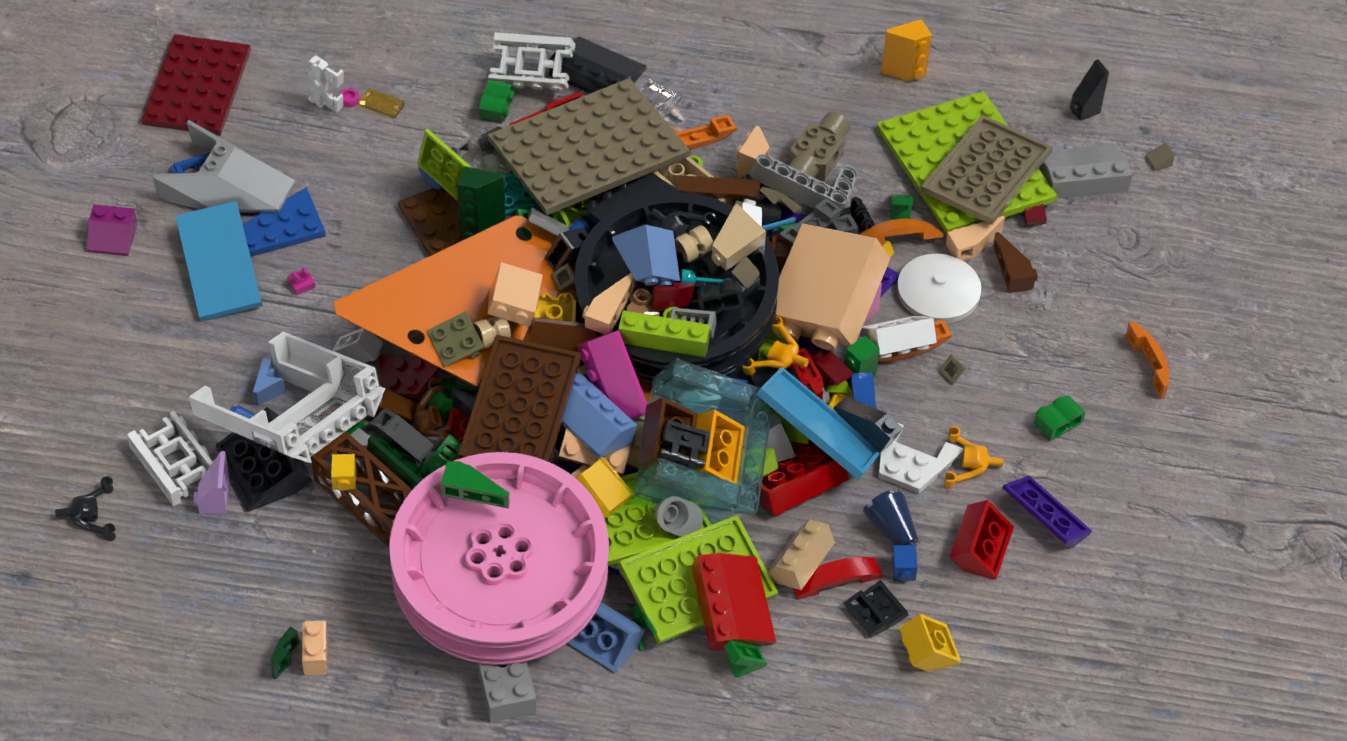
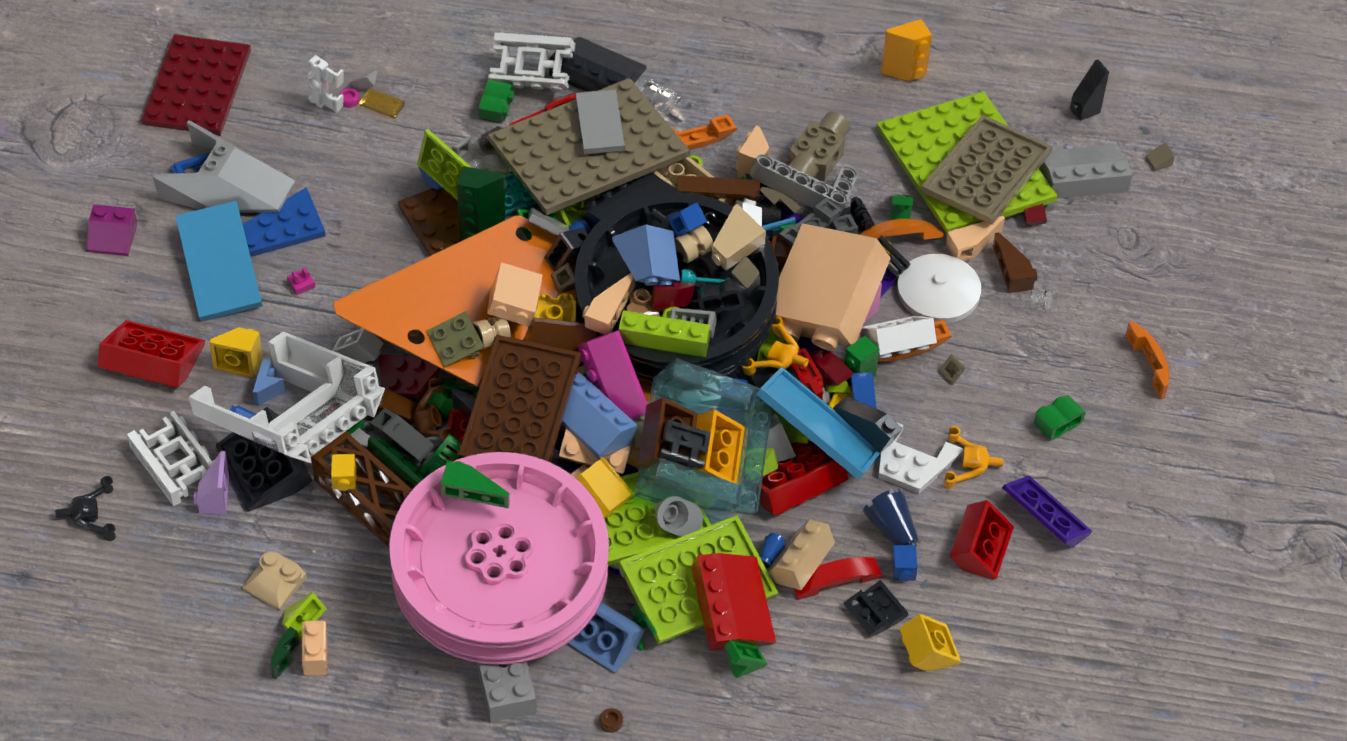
none -> red slope [98,320,205,388]
none -> yellow slope [209,327,263,378]
none -> tan slope [243,552,307,610]
none -> lime slope [282,592,327,640]
none -> light grey slope [351,70,377,91]
none -> light grey tile [576,89,625,154]
none -> reddish brown tile [599,708,623,733]
none -> blue brick [668,203,707,237]
none -> blue cone [759,532,785,567]
none -> black tile [878,235,911,279]

